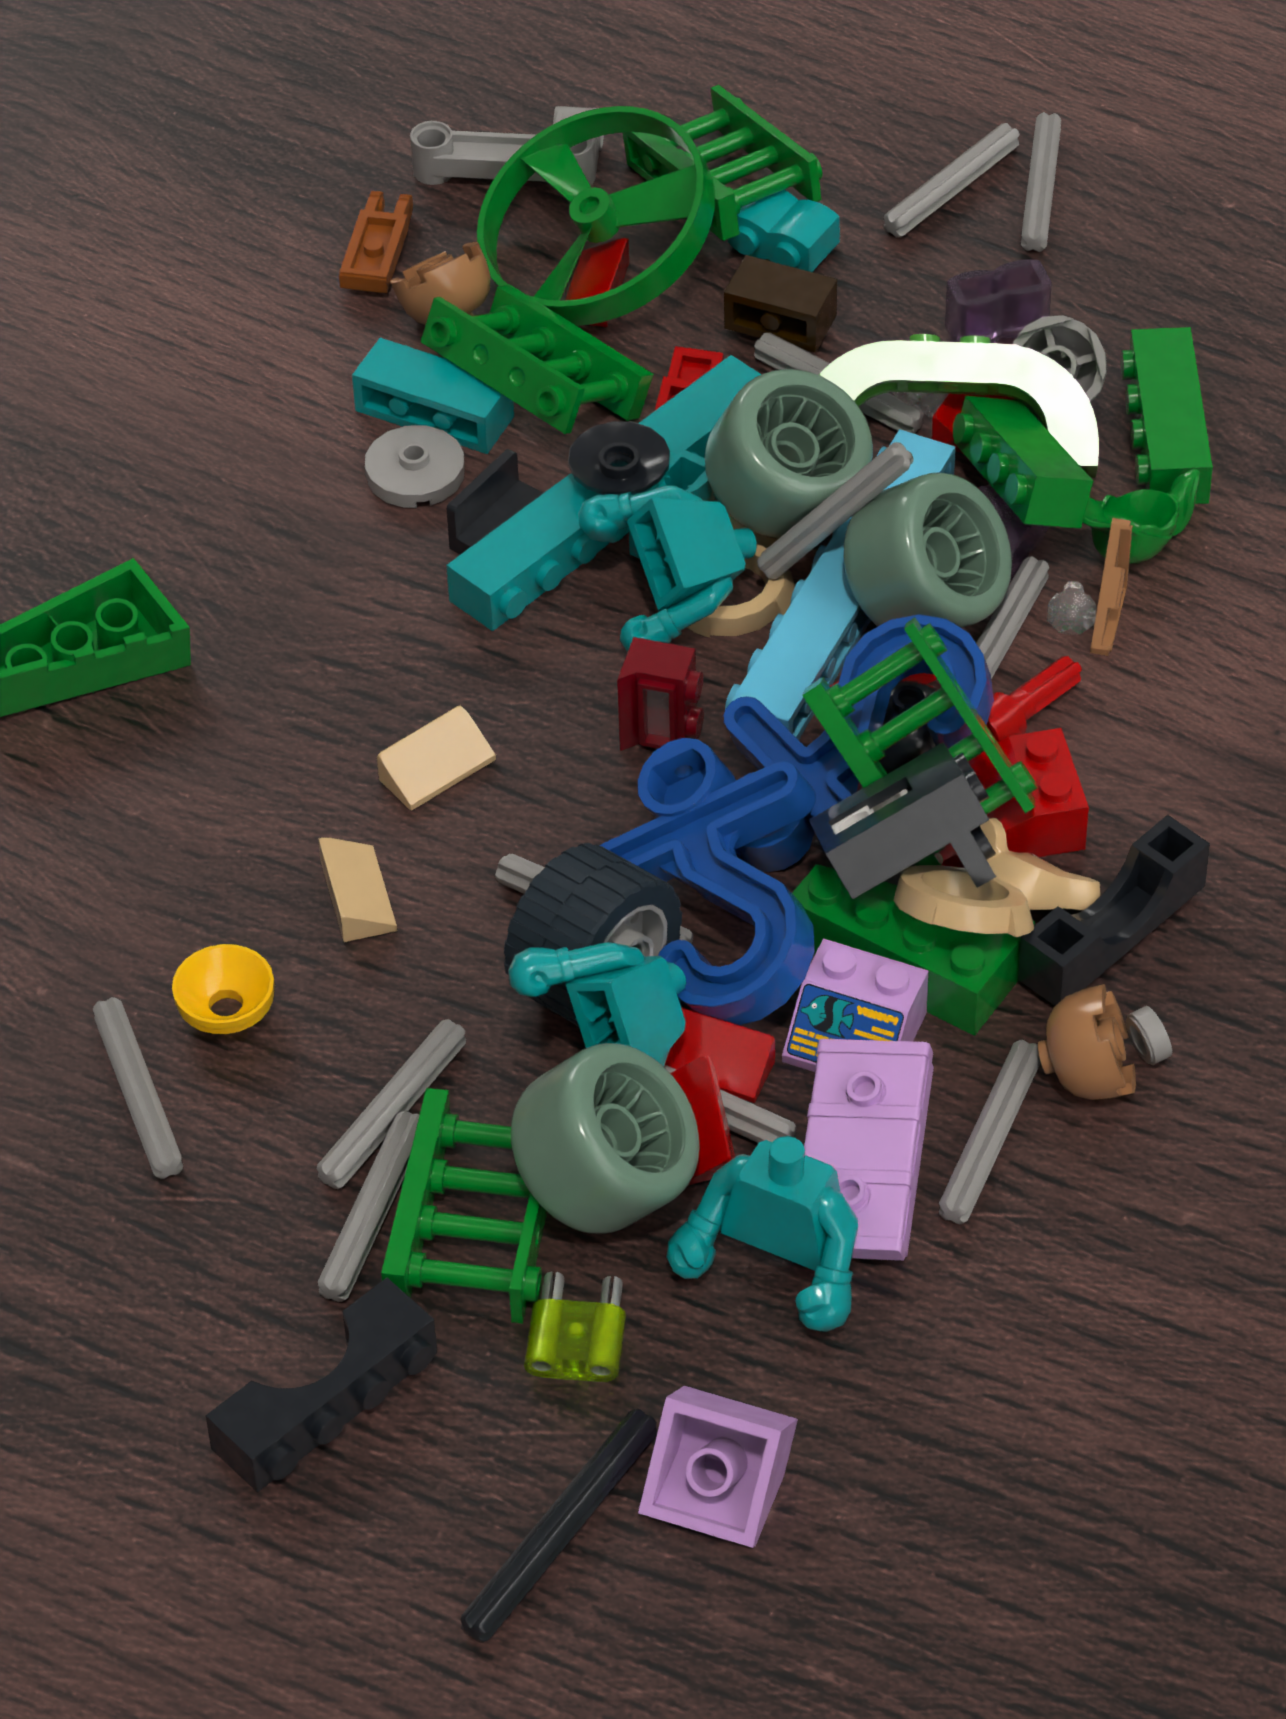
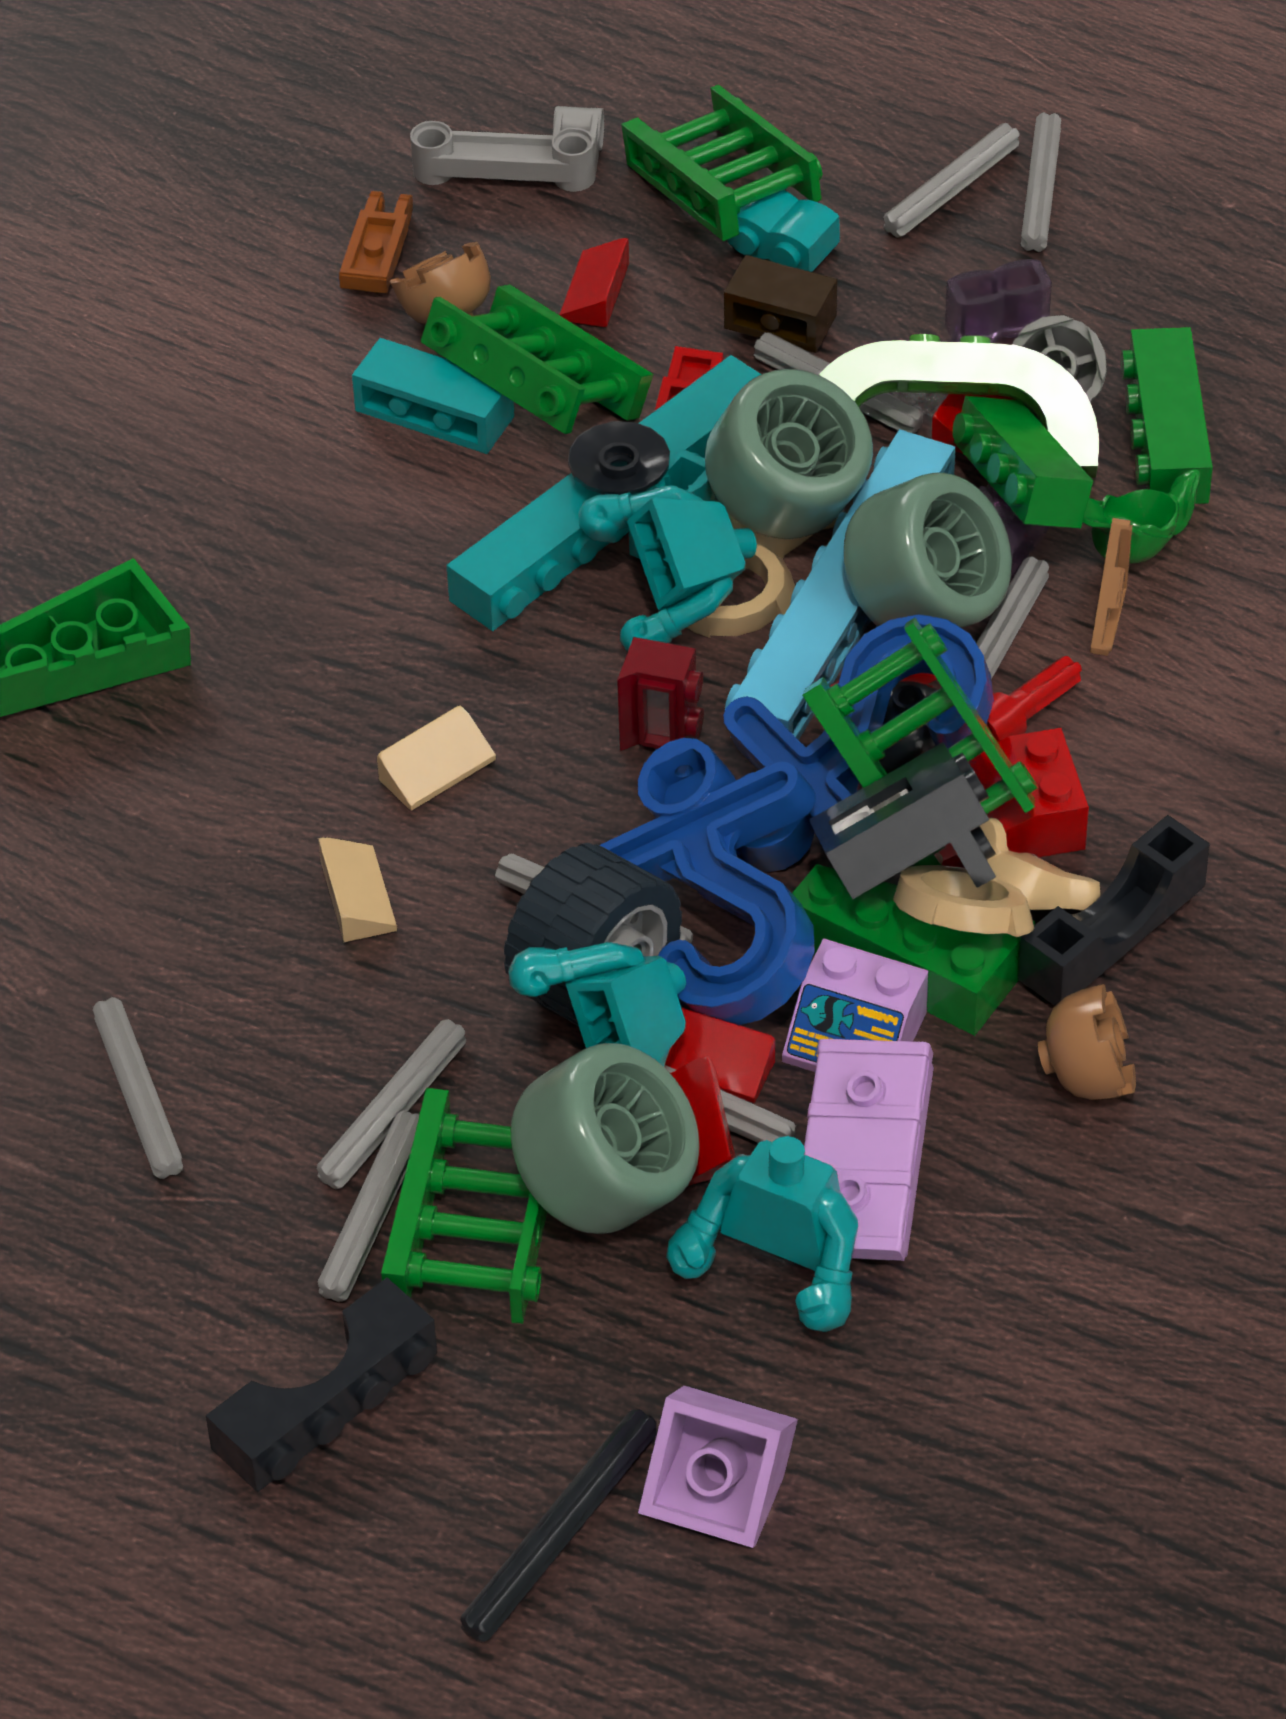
yellow piece [172,944,275,1034] -> none
light grey plate [365,425,465,508] -> none
black panel [446,449,543,555] -> none
green piece [477,106,715,326] -> none
clear neon green piece [524,1272,626,1382] -> none
light grey axle [757,442,914,579] -> none
light grey axle [939,1040,1041,1224] -> none
clear rock [1047,581,1096,635] -> none
light grey tile [1126,1006,1172,1065] -> none

